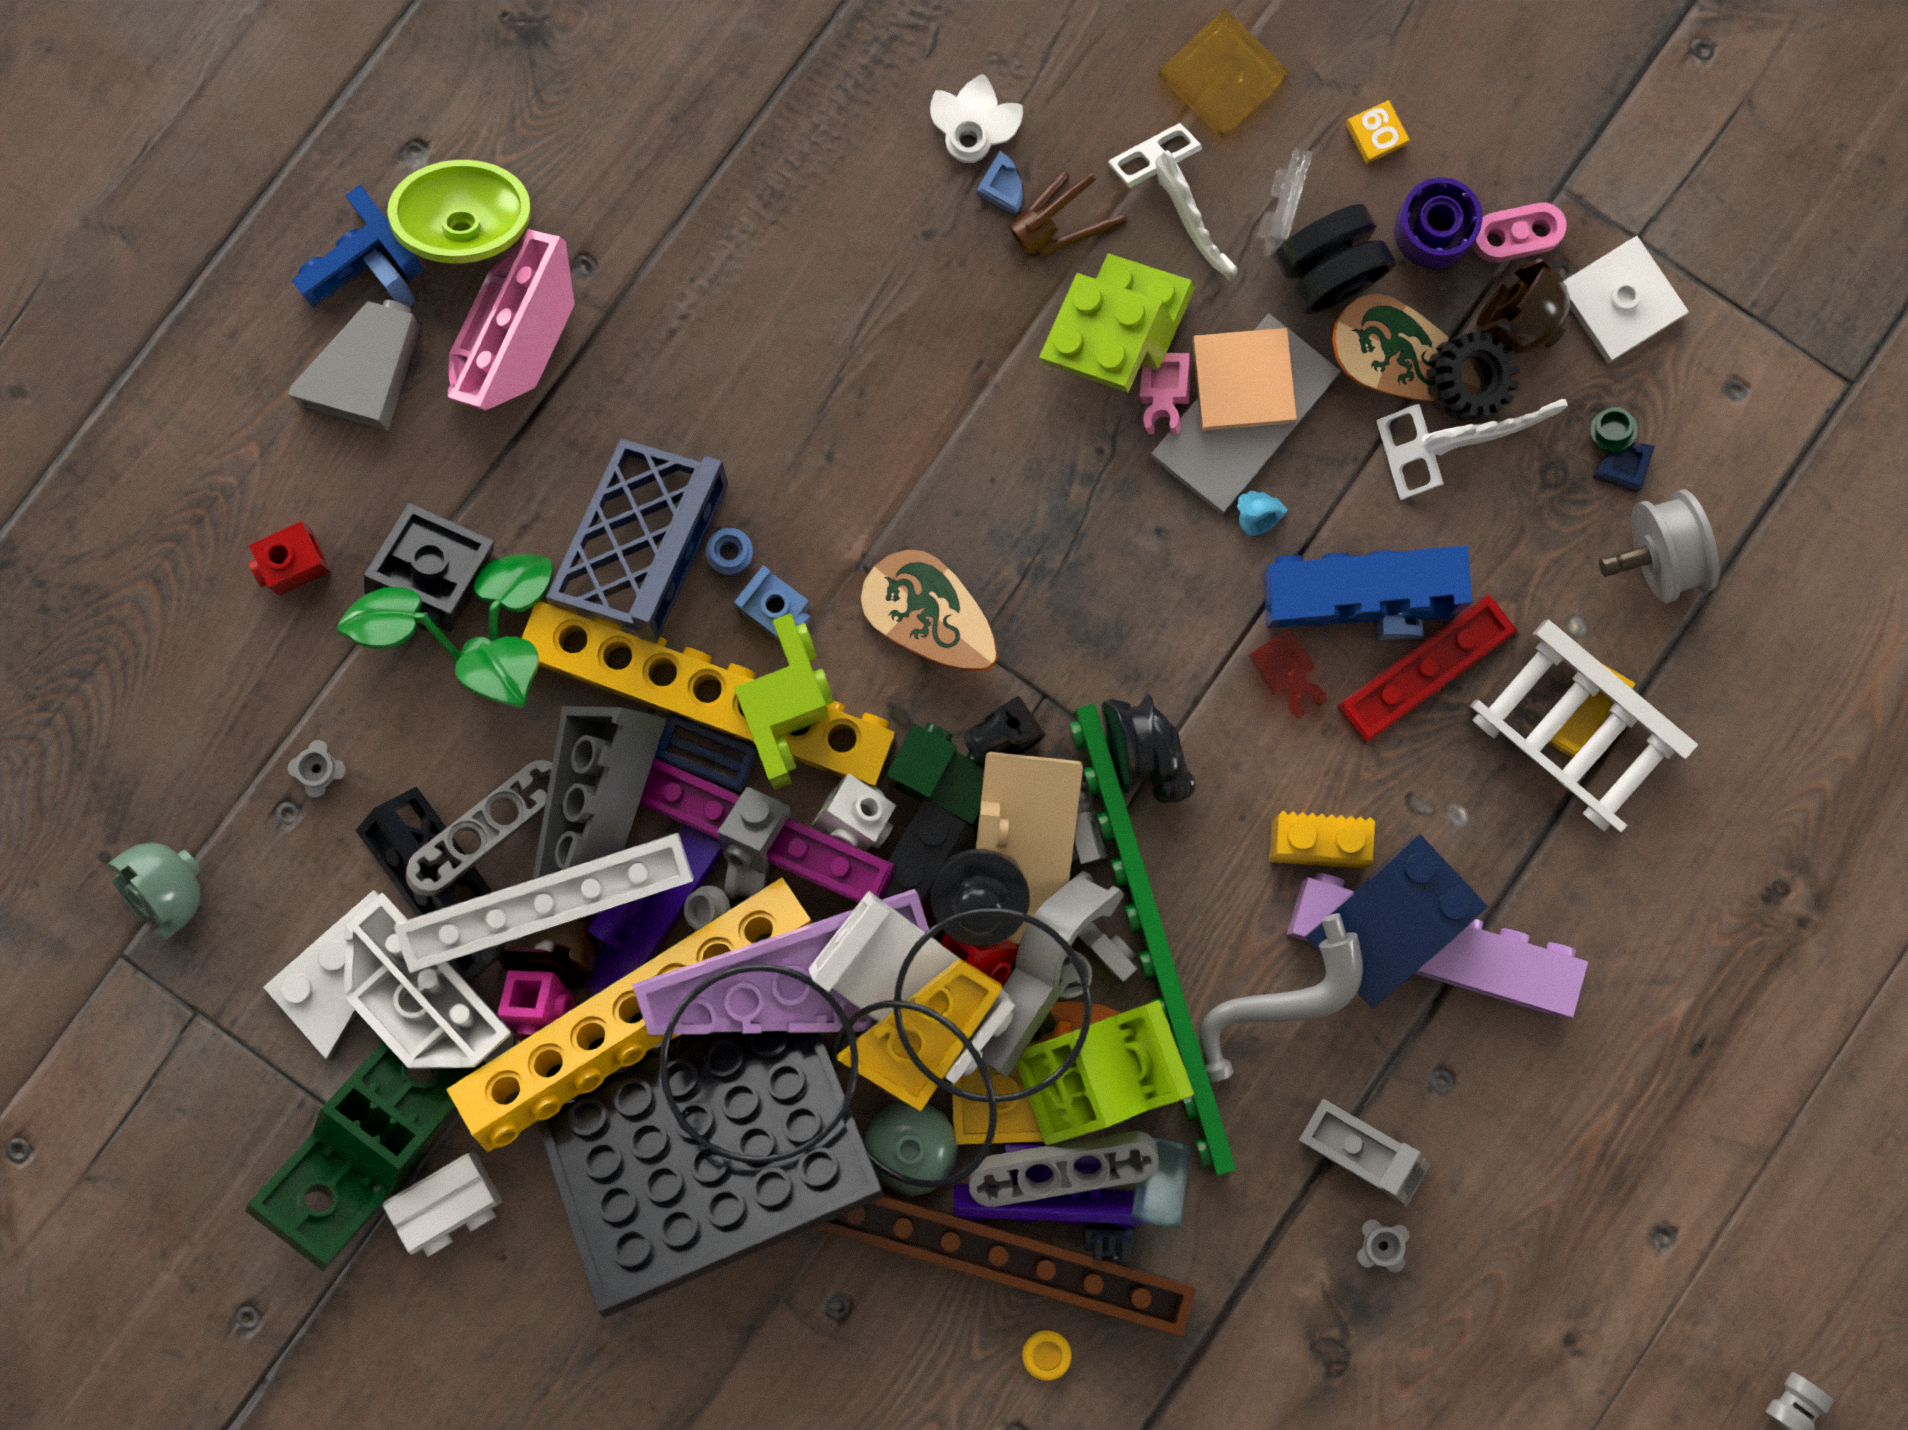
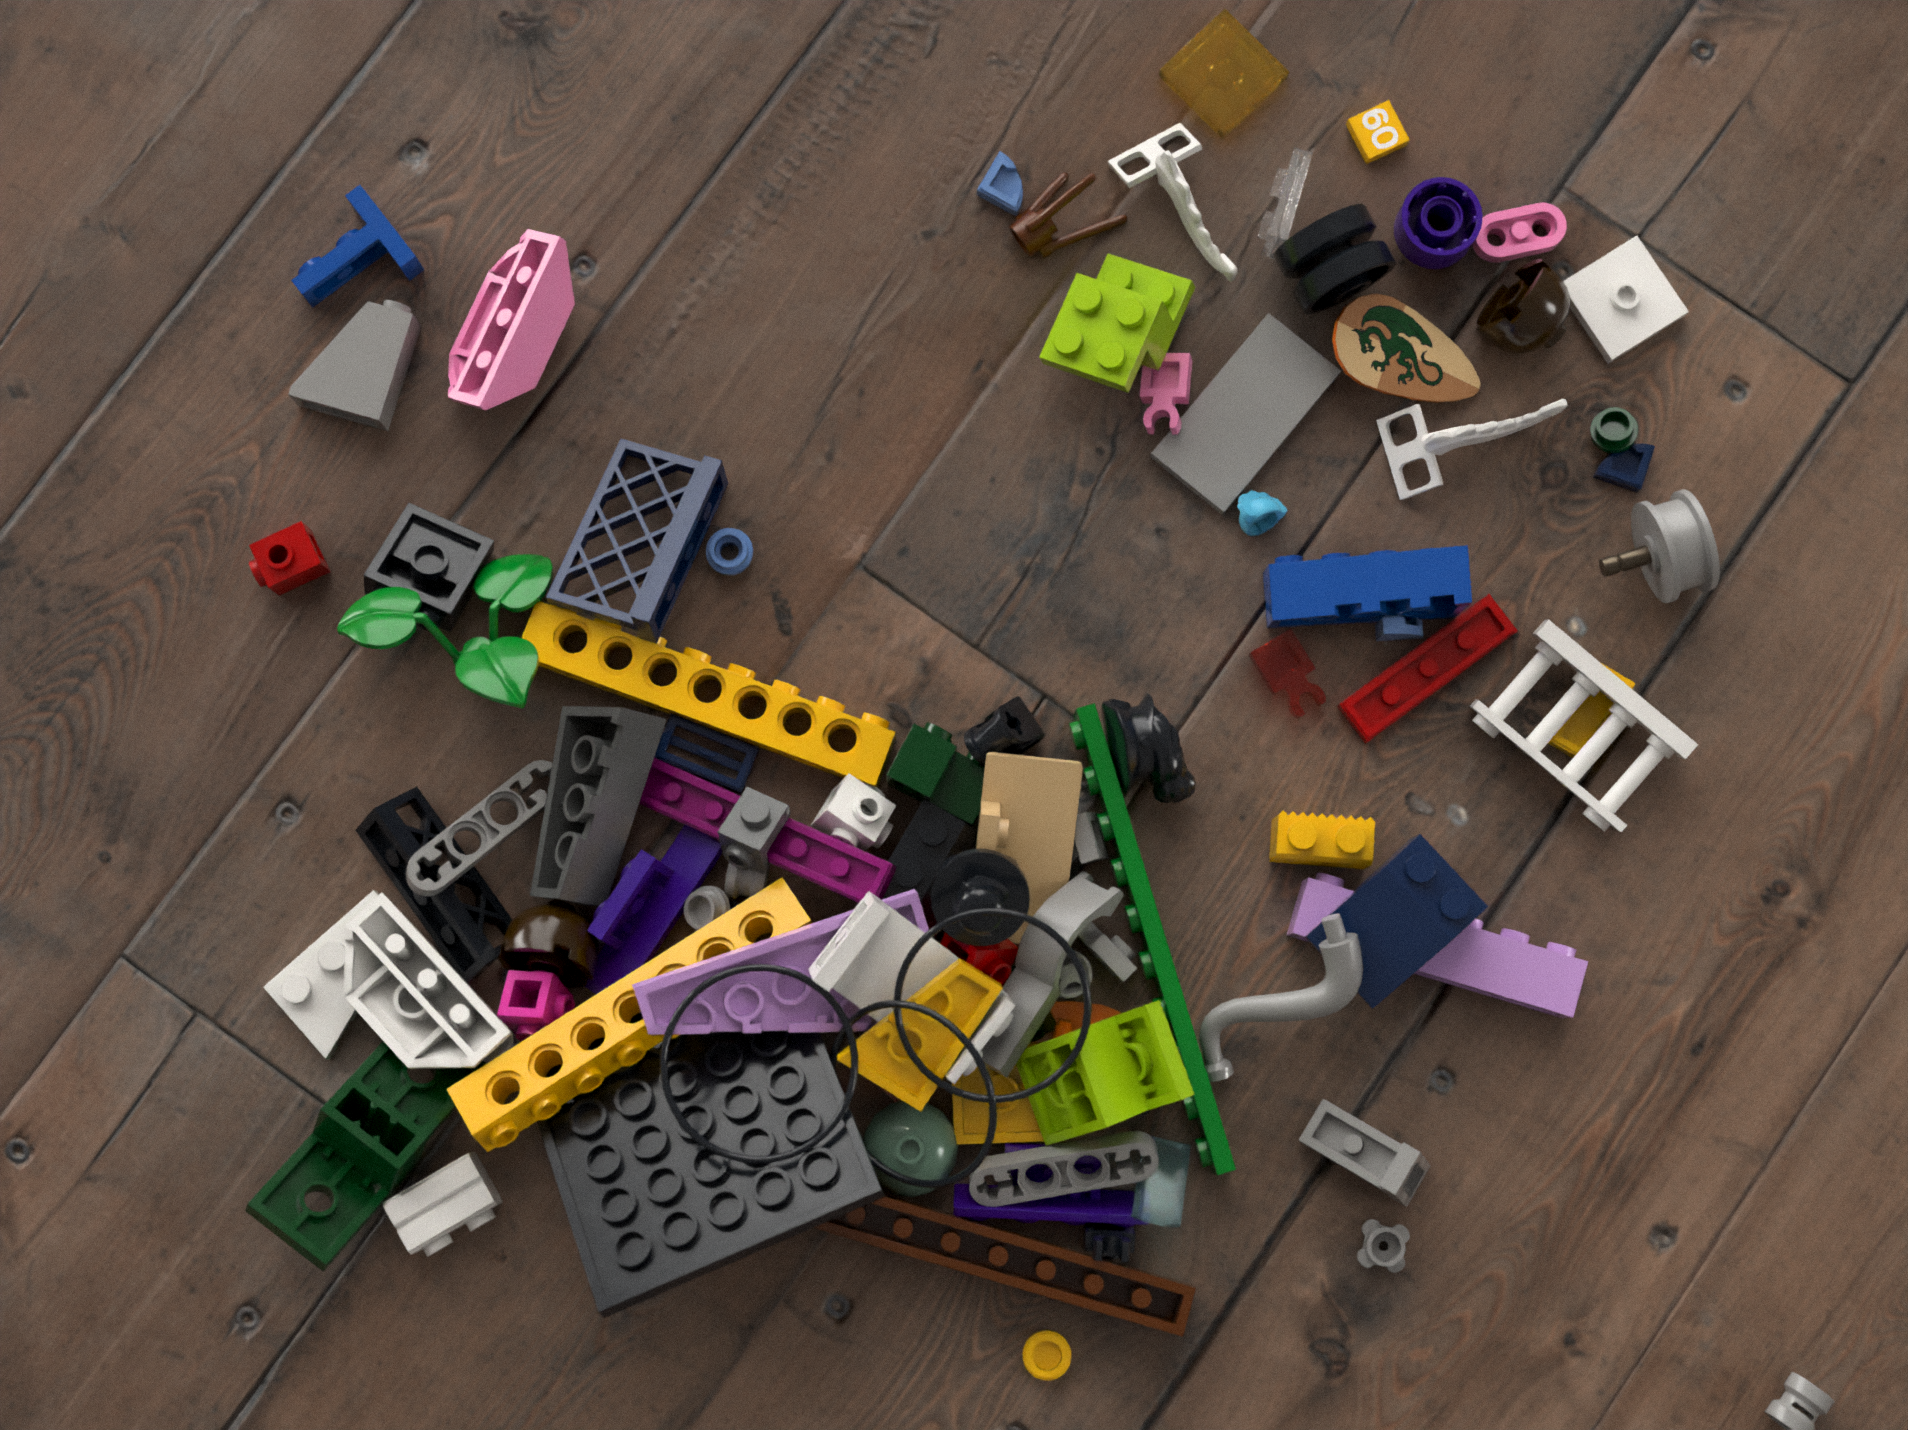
sand green cylinder [106,842,201,941] -> none
light grey plate [288,740,346,798] -> none
medium blue tile [362,248,416,307] -> none
lime dish [387,160,531,264] -> none
white plate [394,833,694,973] -> none
medium blue brick [734,565,811,643] -> none
lime bracket [734,613,834,790] -> none
shield [861,550,998,671] -> none
white plate [930,74,1023,163] -> none
light nougat tile [1192,328,1297,431] -> none
black tyre [1426,331,1519,420] -> none

